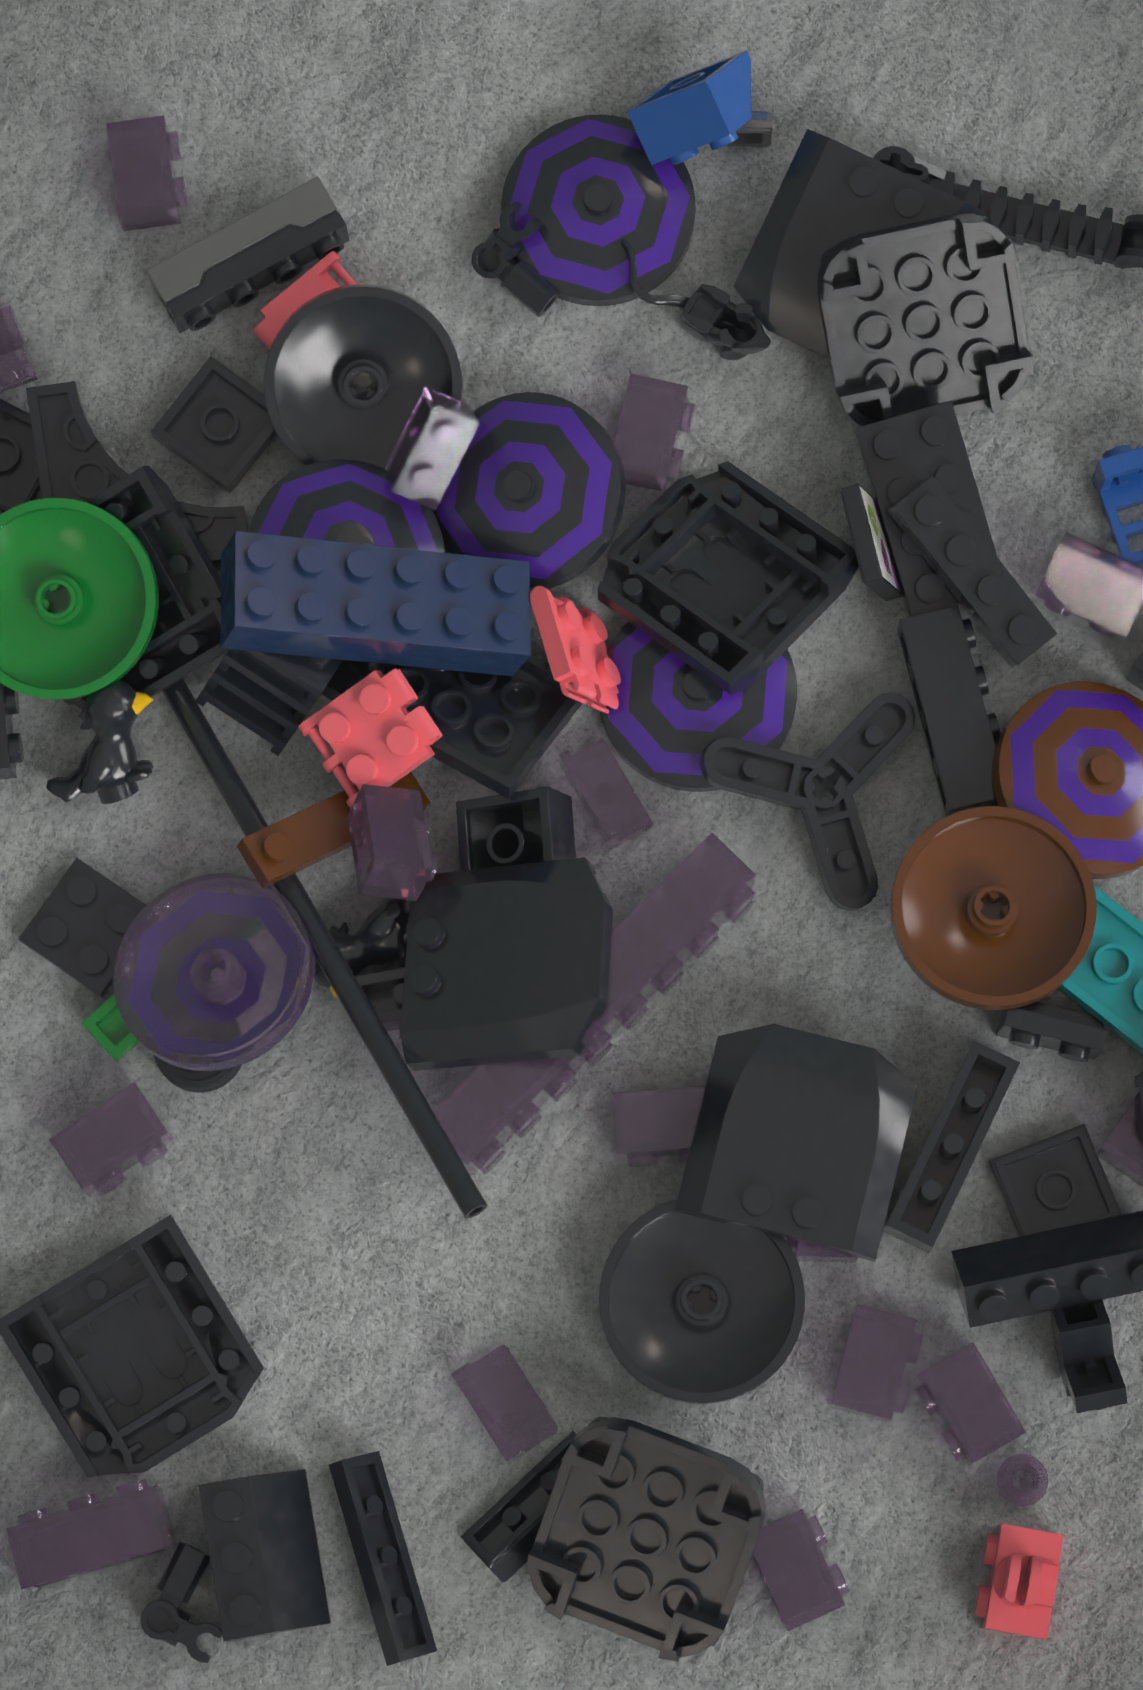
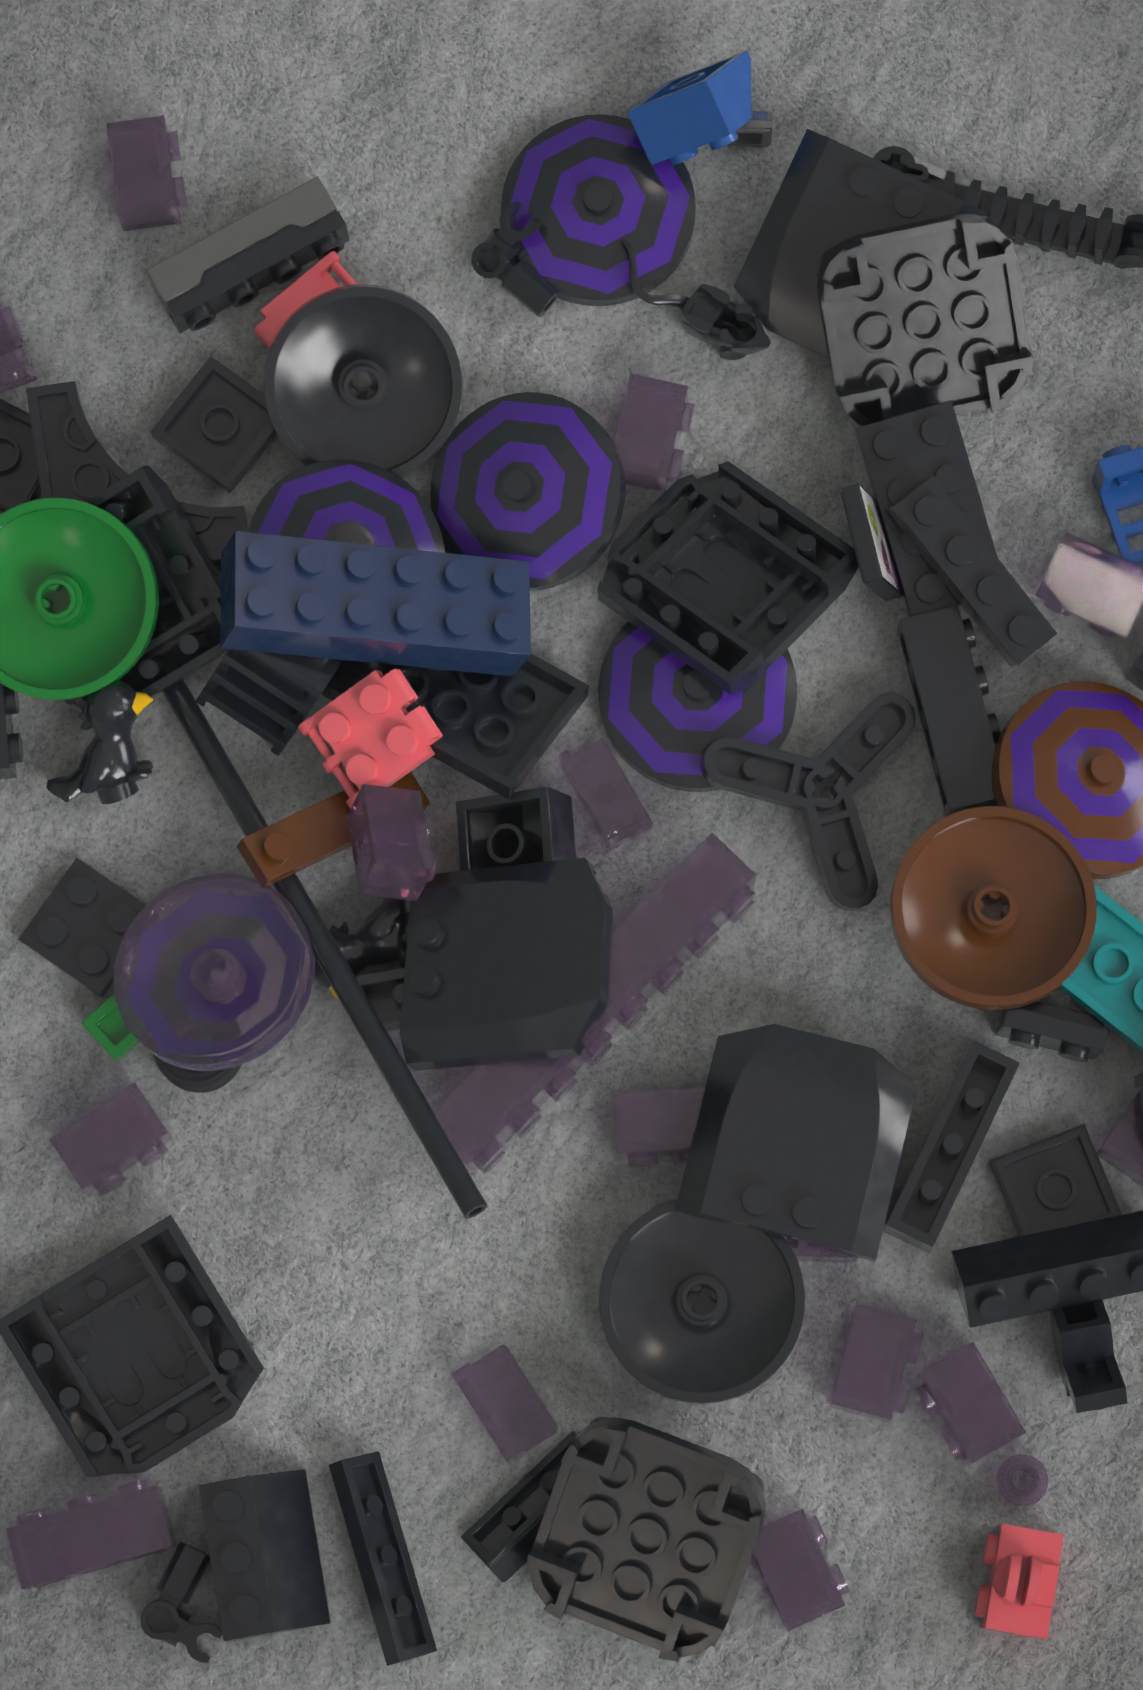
clear purple brick [384,386,480,510] -> none
coral plate [530,586,621,714] -> none

